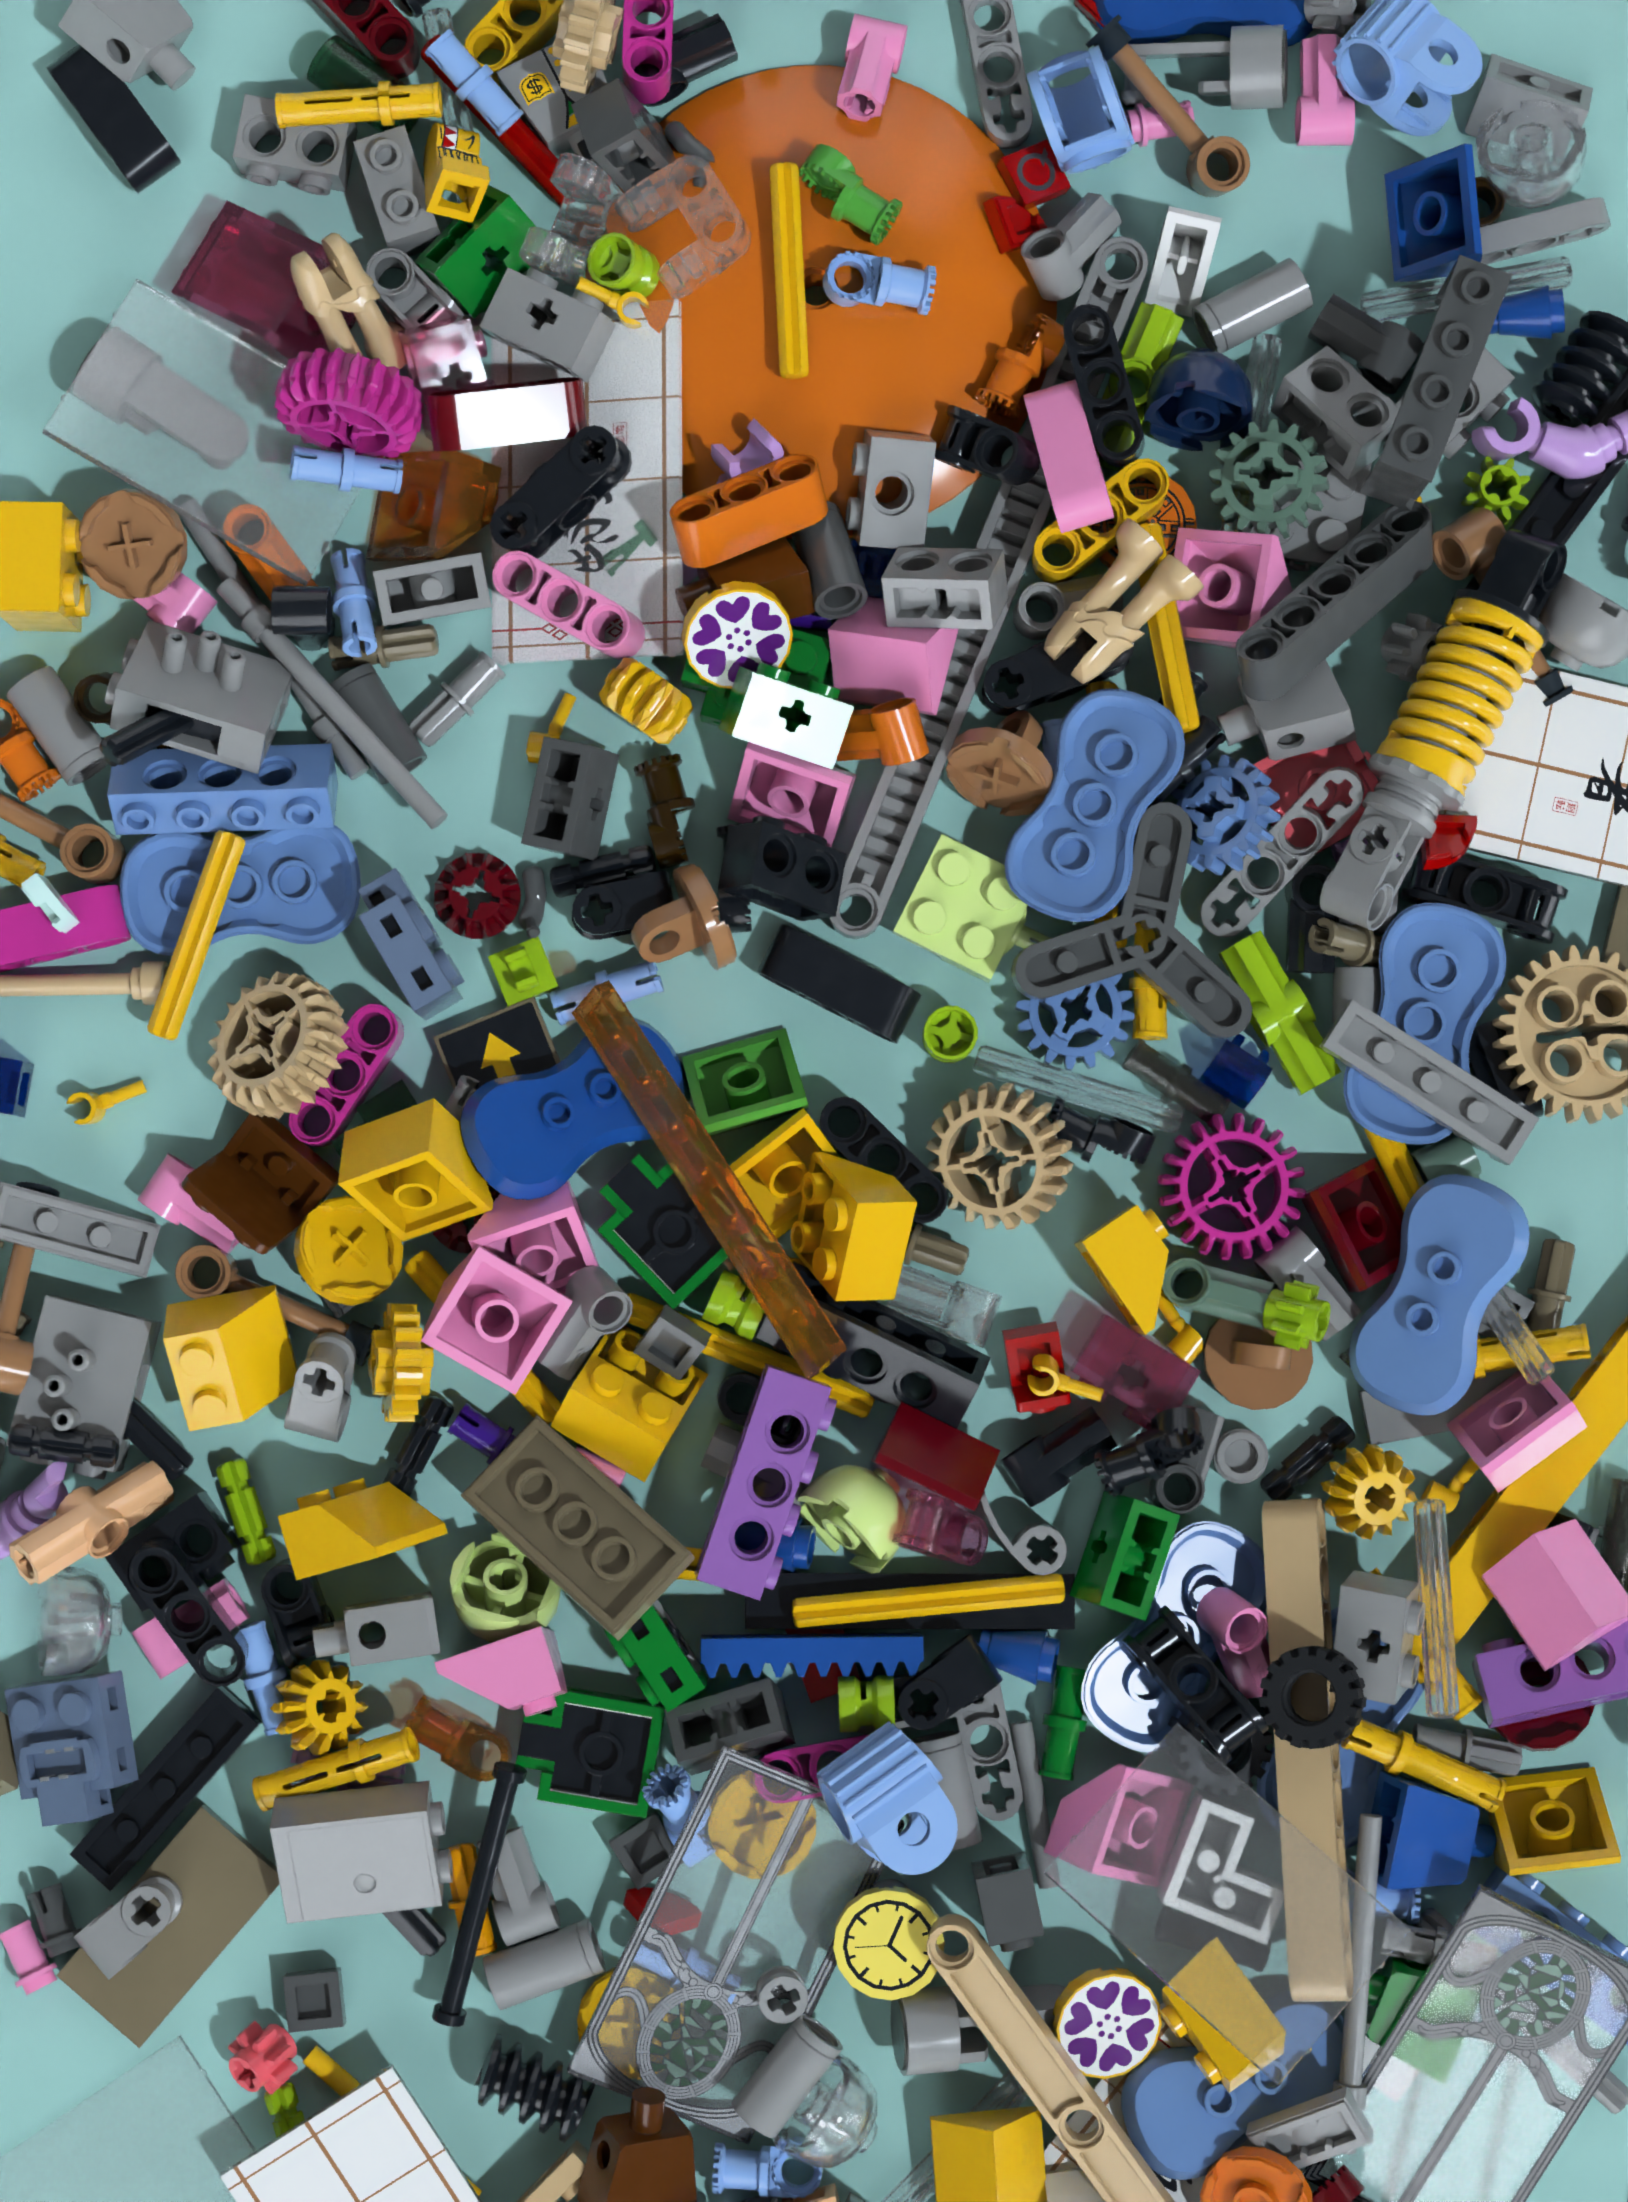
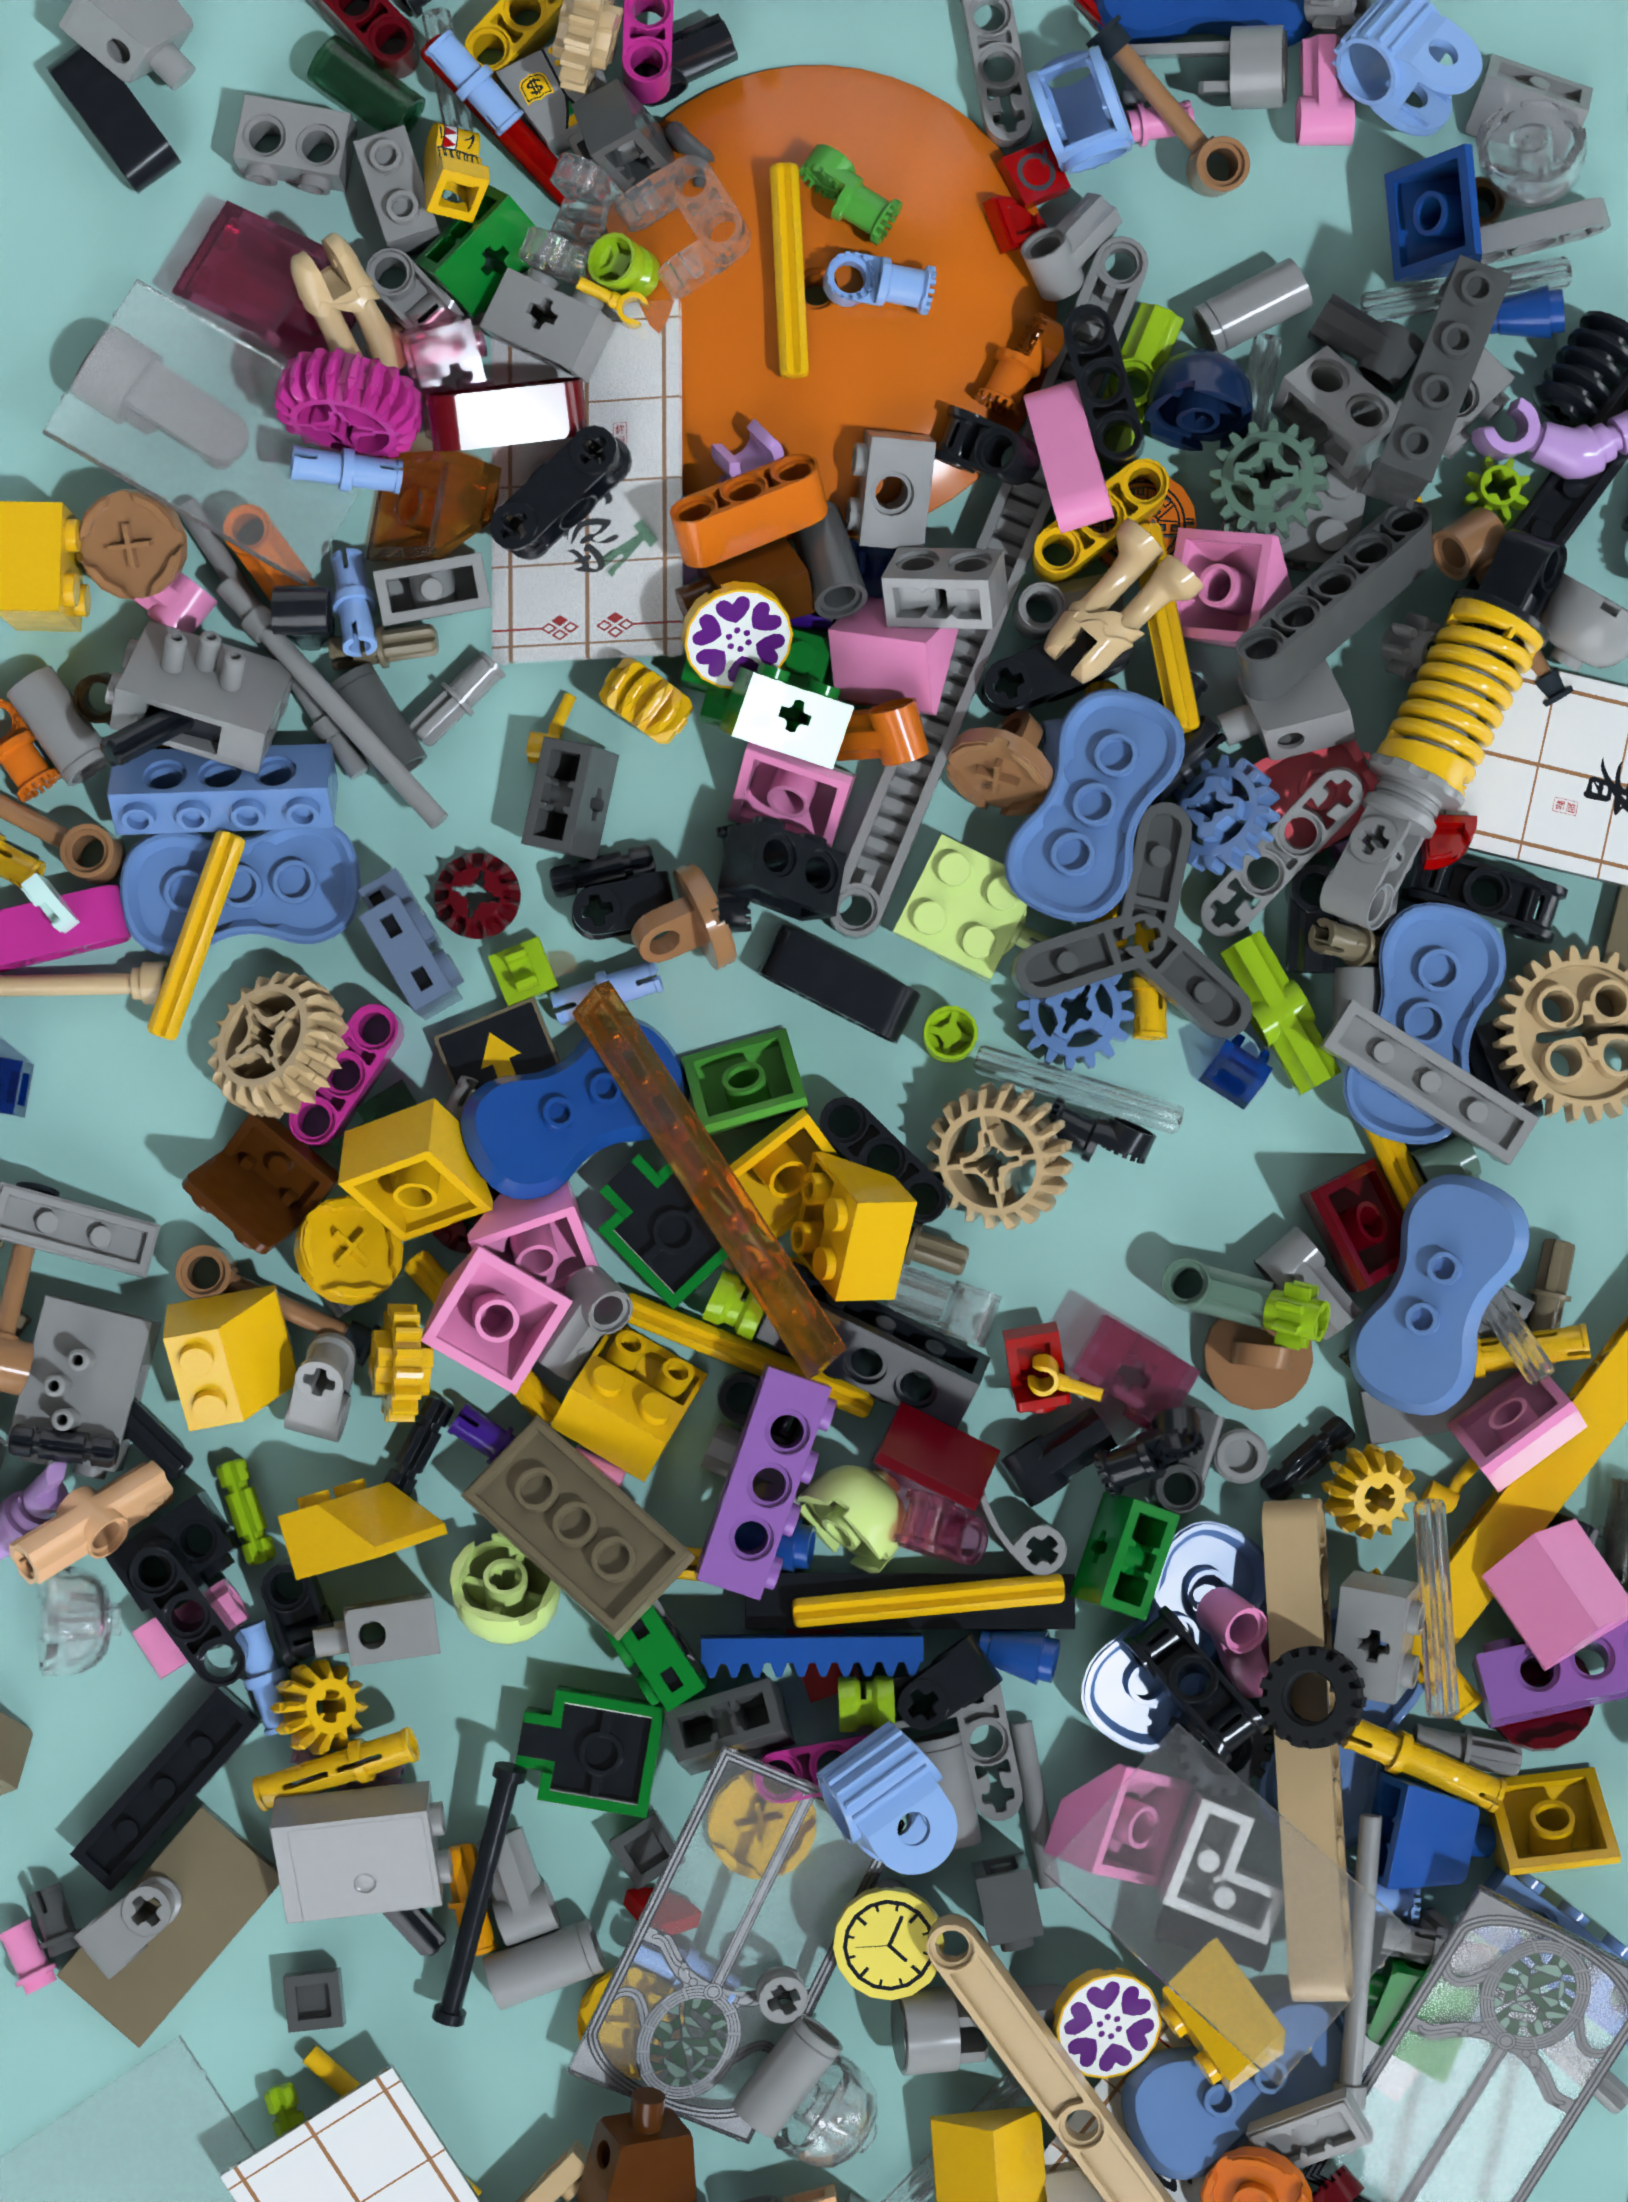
sand blue piece [4,1670,139,1827] -> none
yellow hand [66,1080,147,1125] -> none
bright pink piece [137,1153,239,1254] -> none
coral gear [228,2021,298,2095] -> none
yellow pin [275,81,443,129] -> none
clear orange connector [404,1695,512,1782] -> none
bright pink slope [434,1626,568,1717] -> none
black piece [474,2033,597,2143] -> none
bright pink beam [492,551,645,660] -> none
dark grey piece [518,866,547,938] -> none
dark brown connector [633,754,695,870] -> none
dark grey plate [633,1304,711,1380] -> none
light blue connector [642,1764,715,1867] -> none
light blue connector [712,2142,823,2199] -> none
bright pink piece [836,13,908,122] -> none
green pin [1038,1665,1087,1781] -> none
yellow slope [1074,1205,1169,1335] -> none
clear smoke pin [1122,1039,1231,1128] -> none
white slope [1145,206,1222,317] -> none
dark pink gear [1157,1113,1306,1260] -> none
yellow hand [1158,1289,1204,1365] -> none

